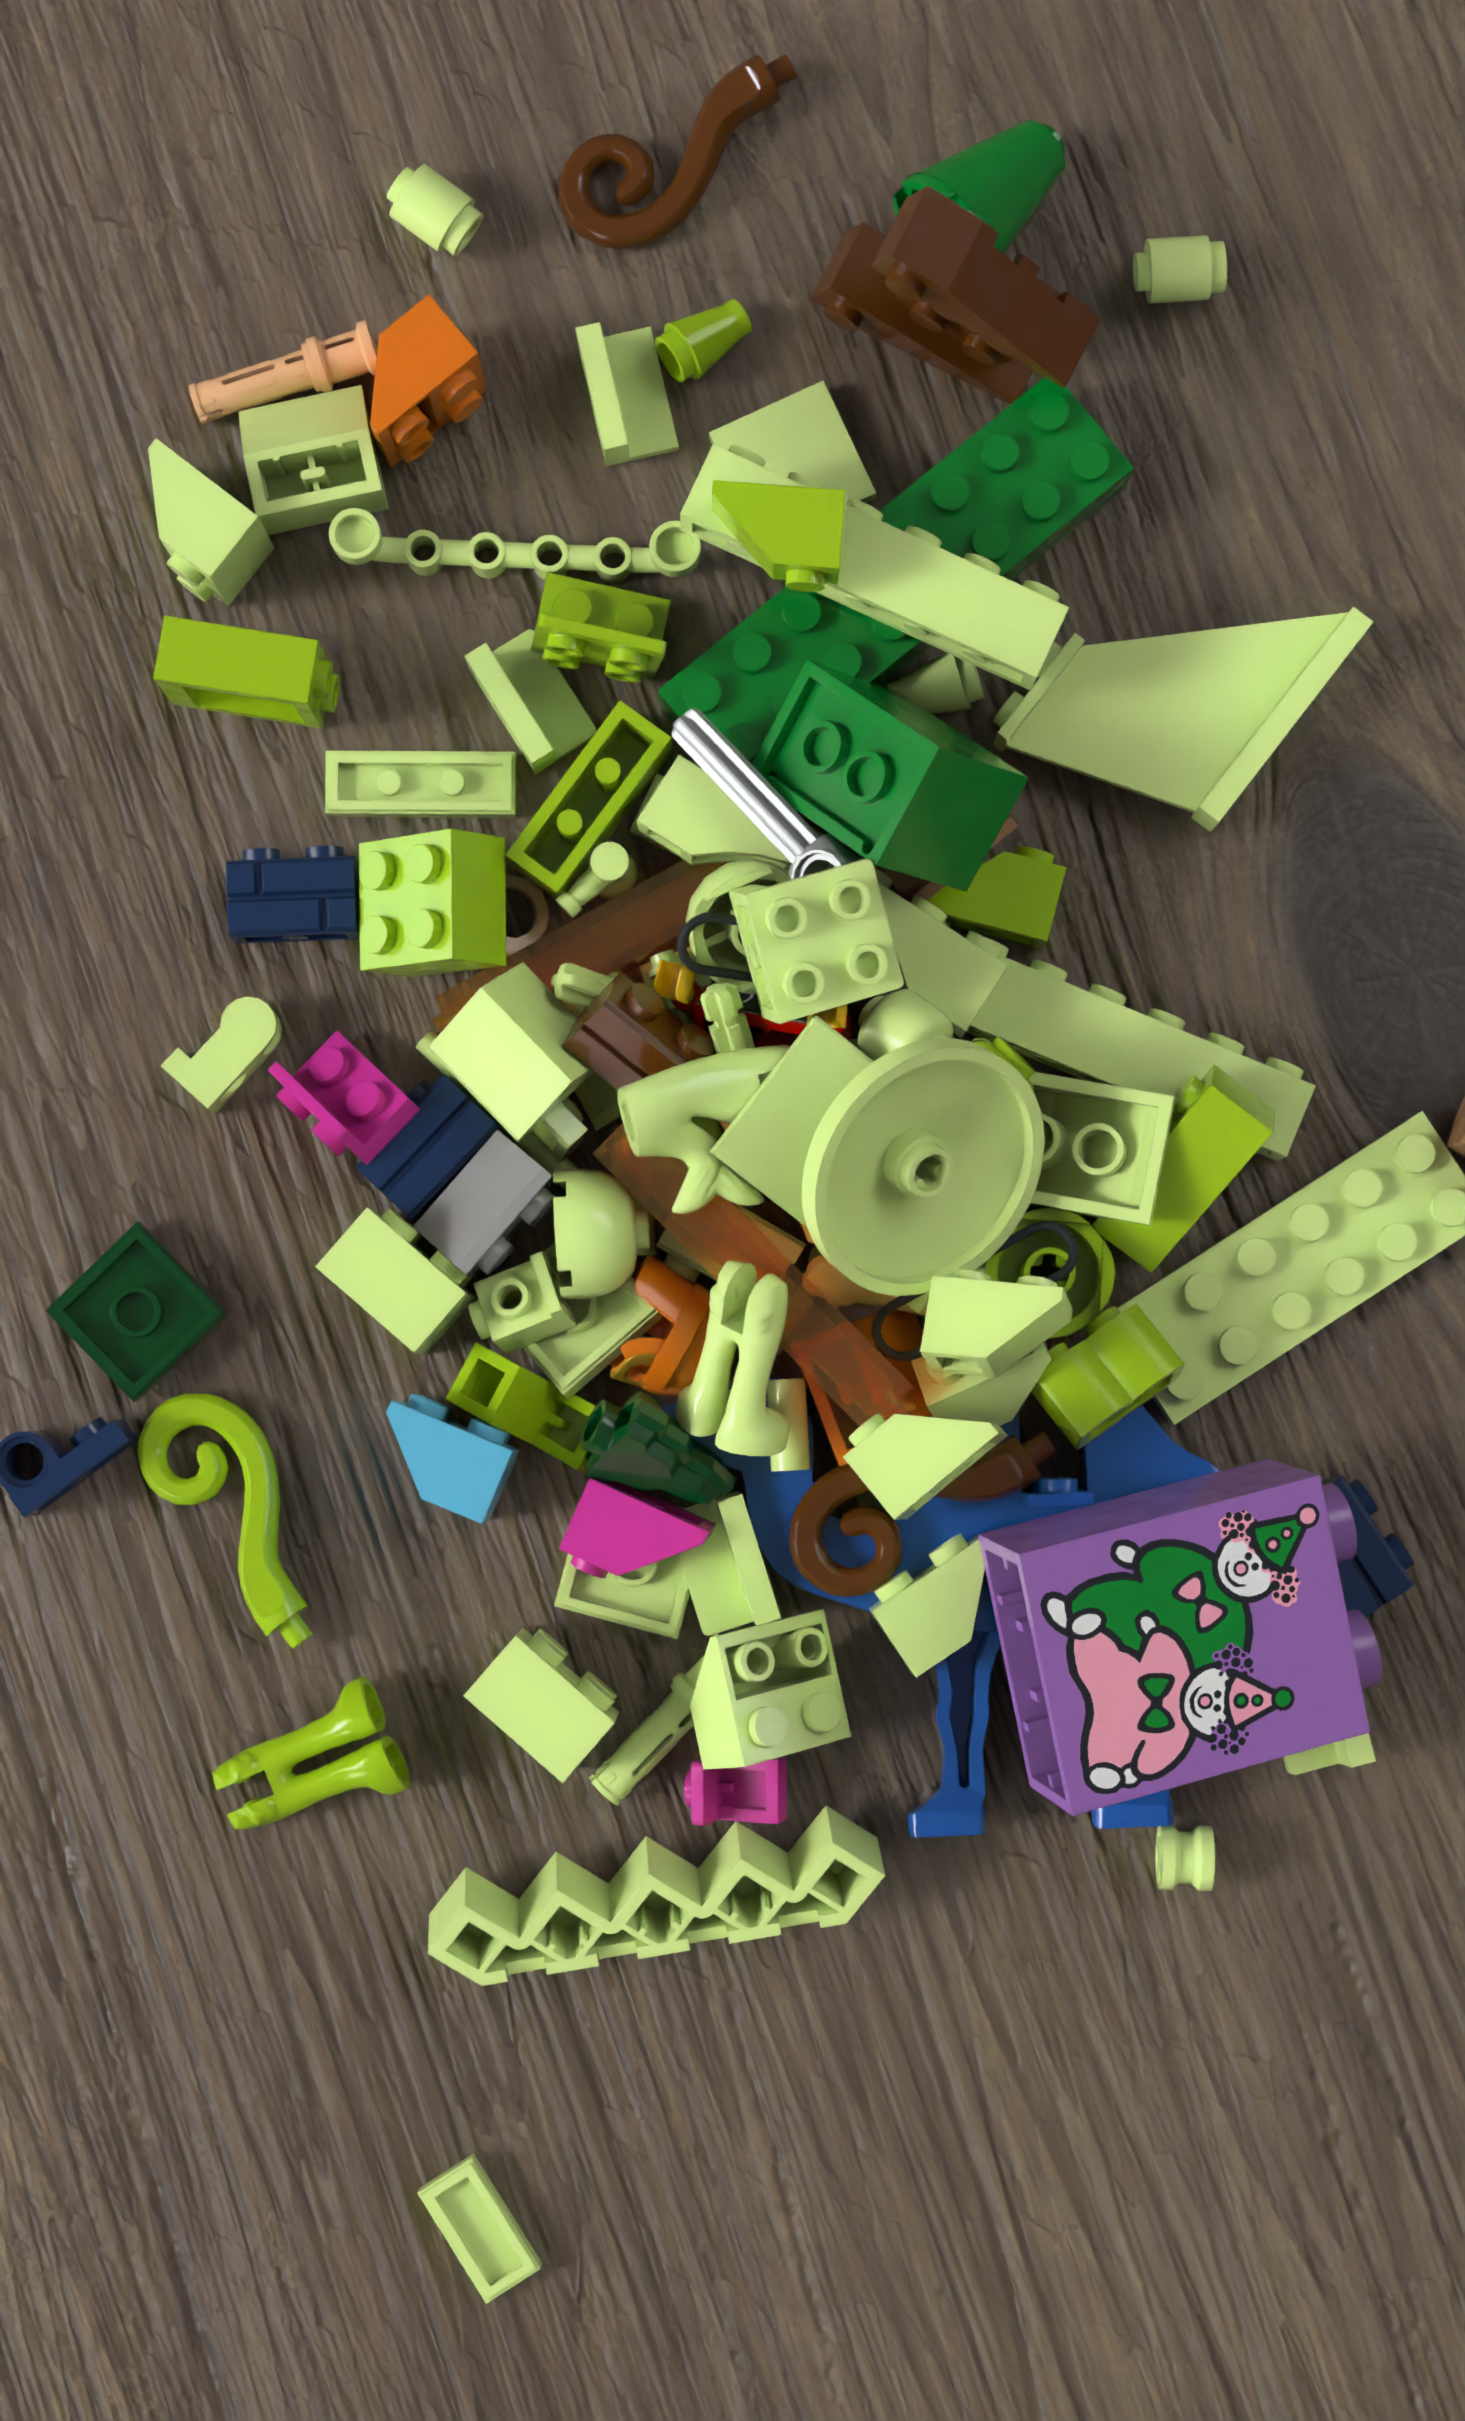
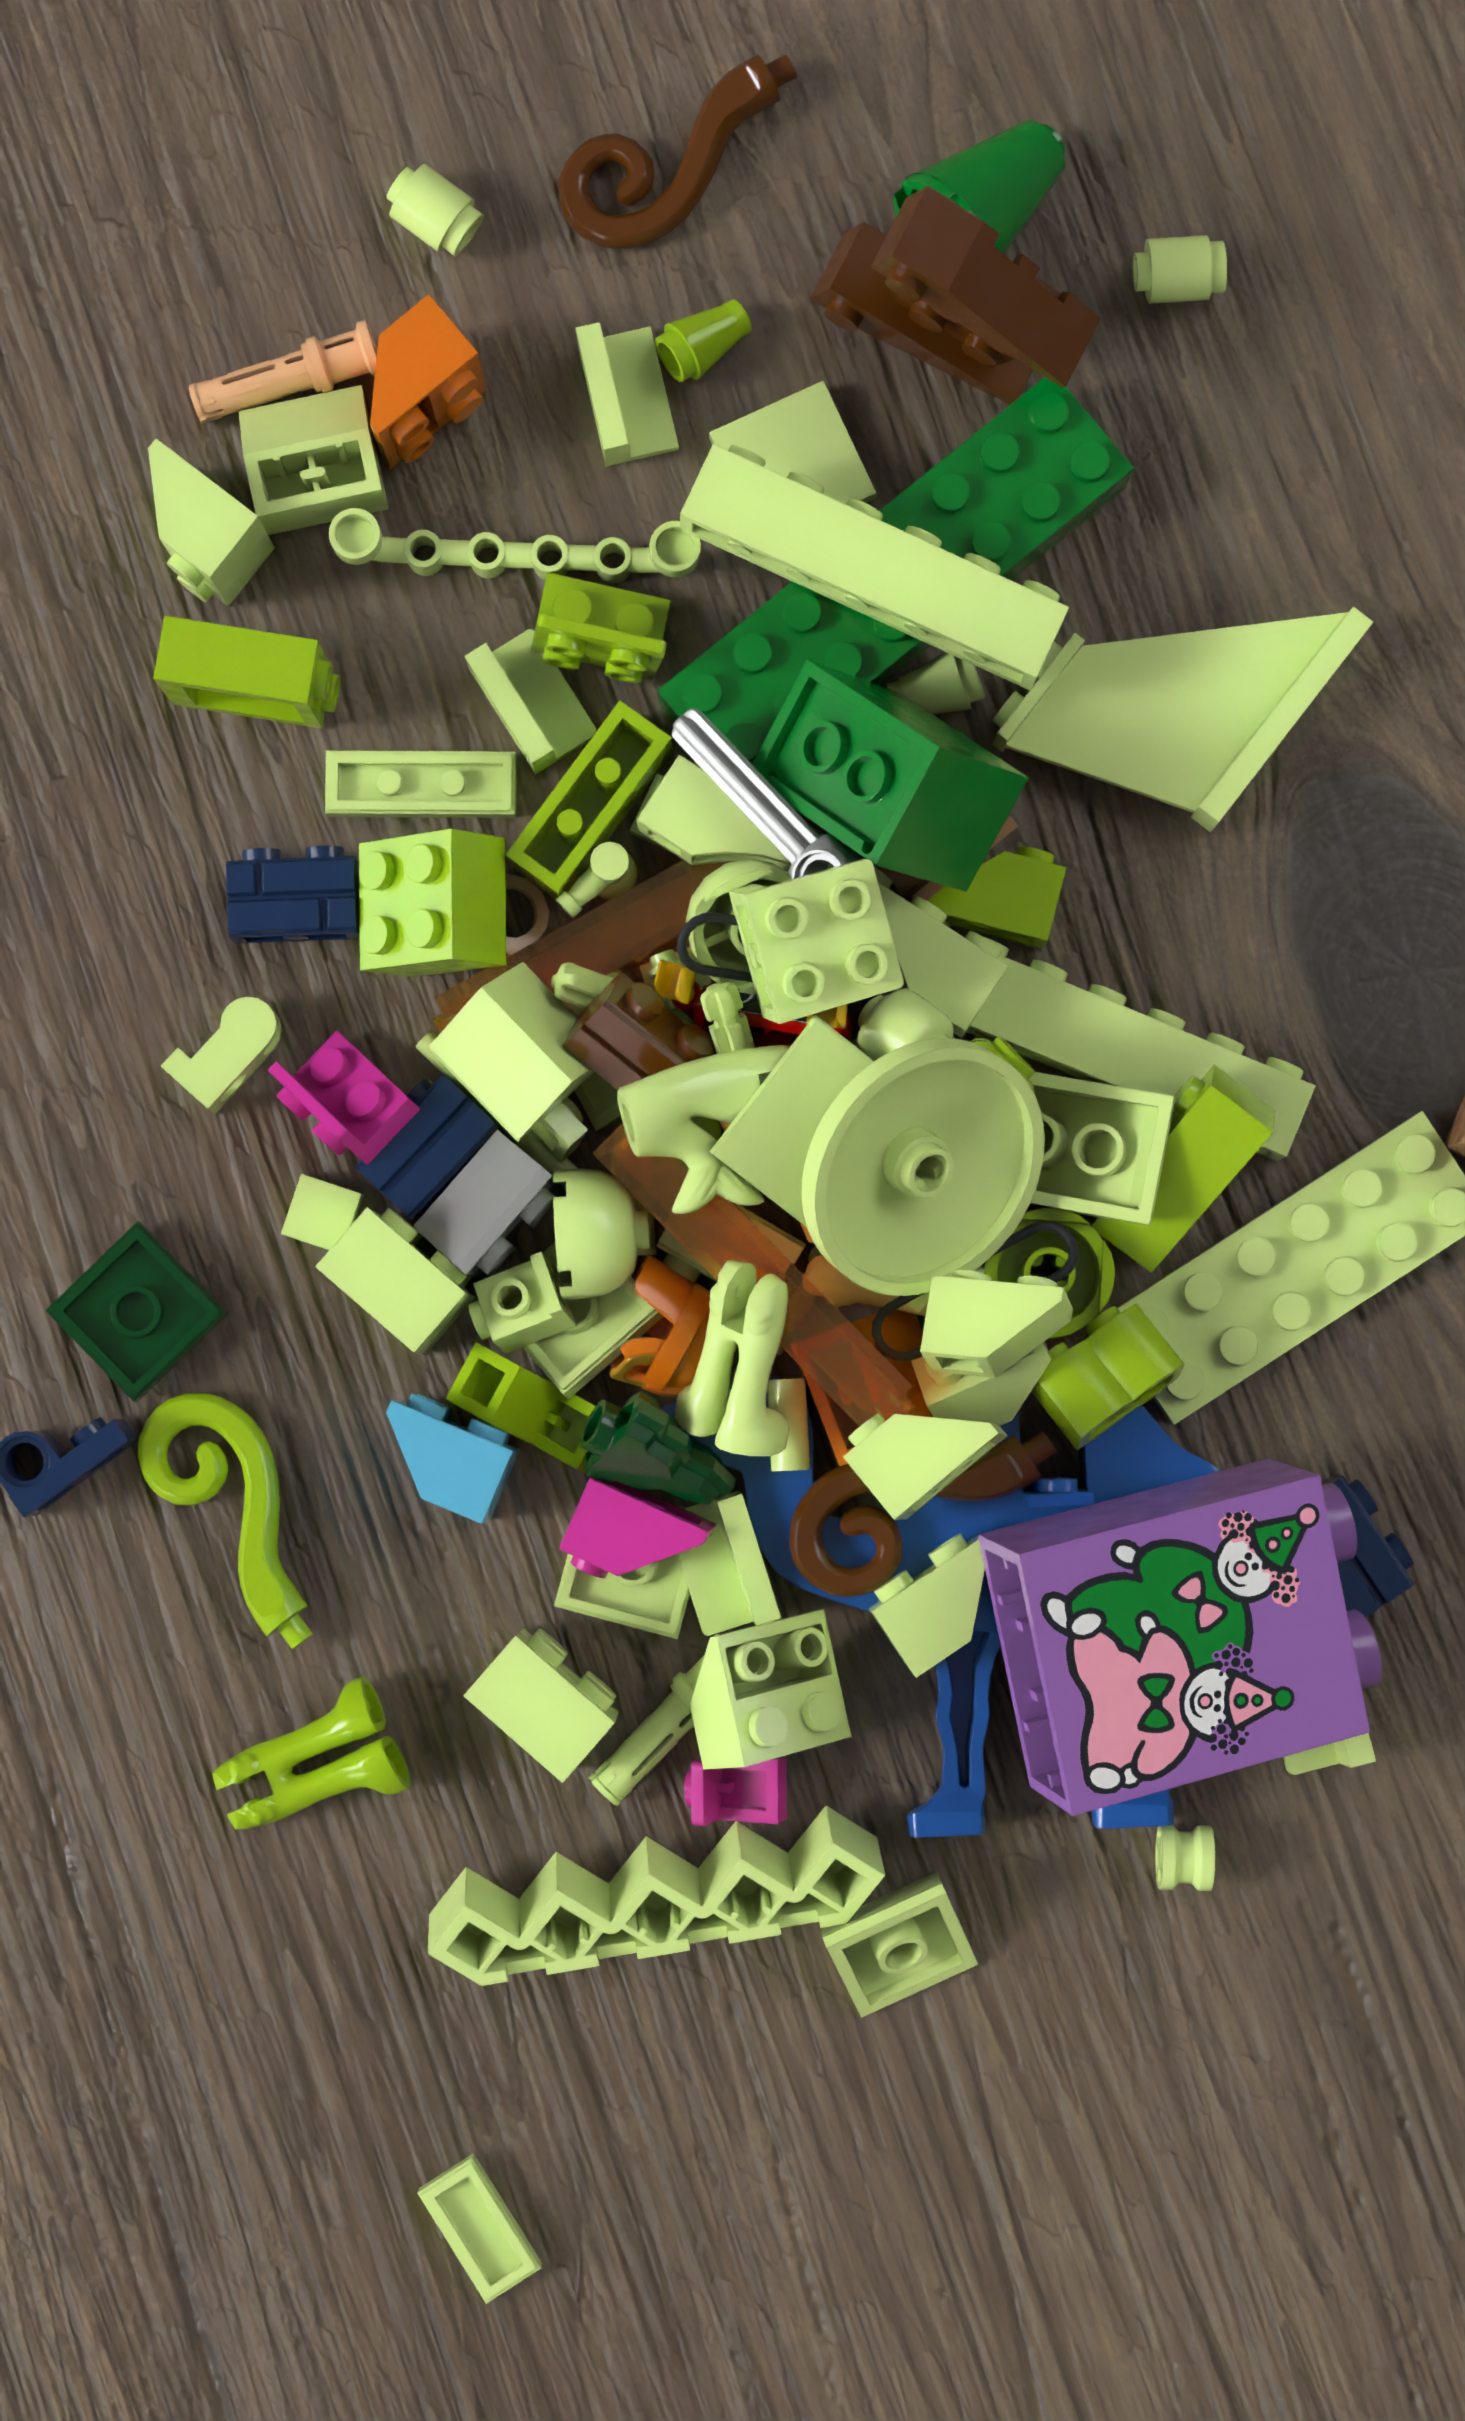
lime slope [712,480,846,592] -> none
none -> yellowish green tile [281,1174,364,1250]
none -> yellowish green slope [821,1872,978,2018]

